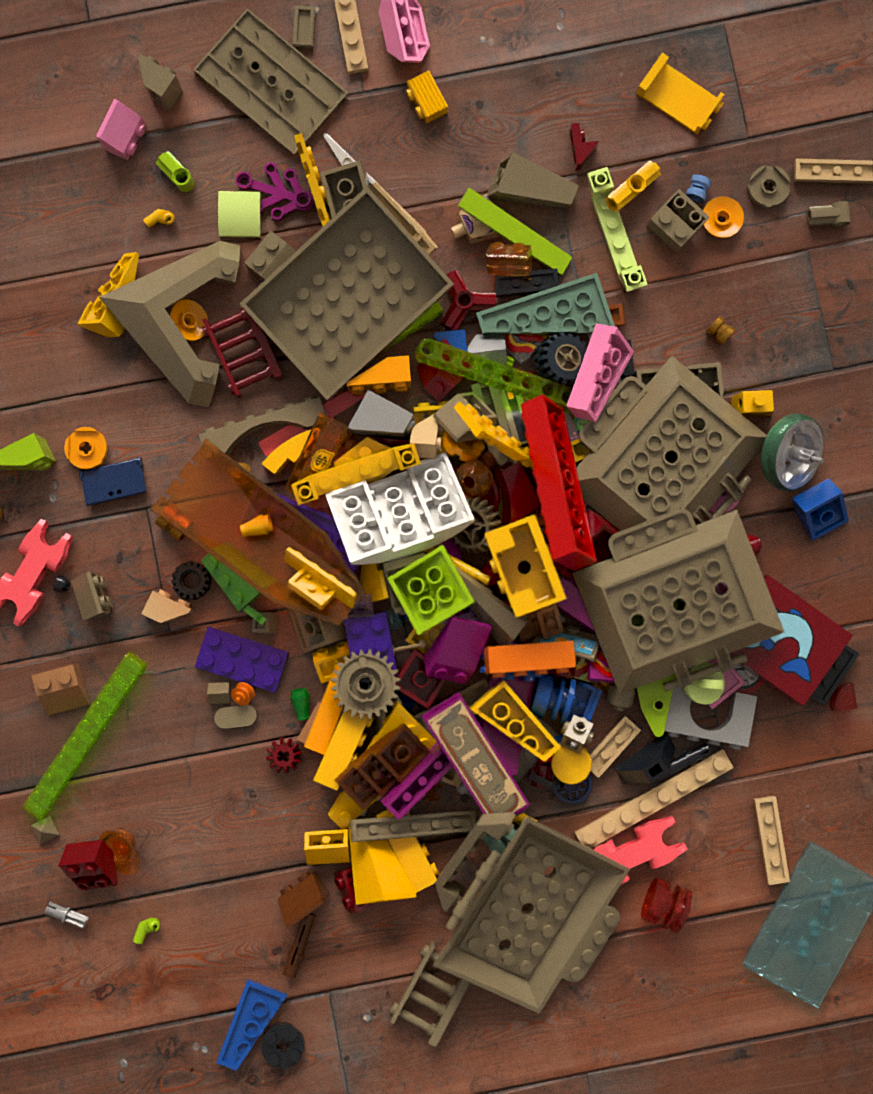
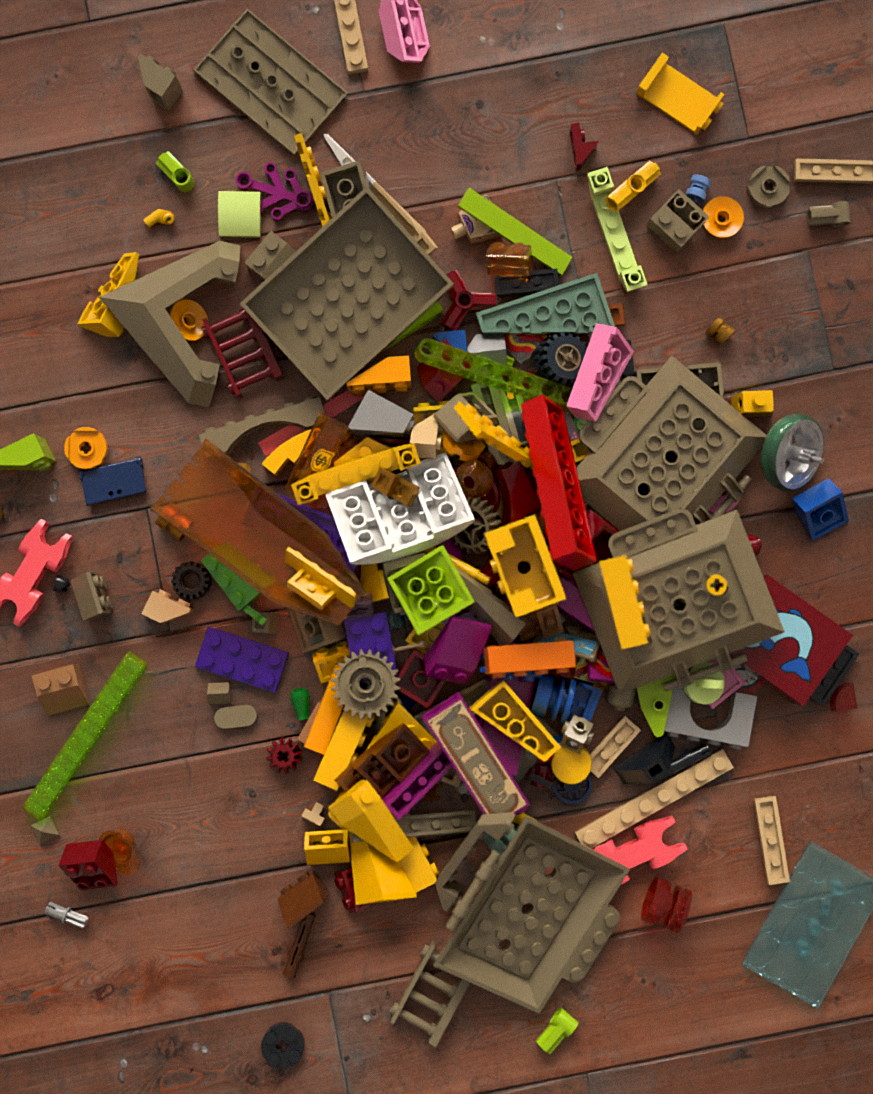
bright pink slope [96,99,146,160] -> none
lime arm [133,917,160,945] -> none
blue wing [216,979,288,1071] -> none
orange wheel [231,682,255,706] -> none
yellow cone [240,514,273,537] -> none
dark tan tile [292,5,316,49] -> none
yellow brick [405,71,448,124] -> none
dark tan slope [487,152,579,208] -> none
none -> tan tile [302,802,325,827]
none -> yellow wedge [328,780,414,863]
none -> pearl gold slope [371,467,420,507]
none -> lime piece [536,1008,578,1054]
none -> yellow brick [599,555,651,649]
none -> yellow bush [706,574,727,595]

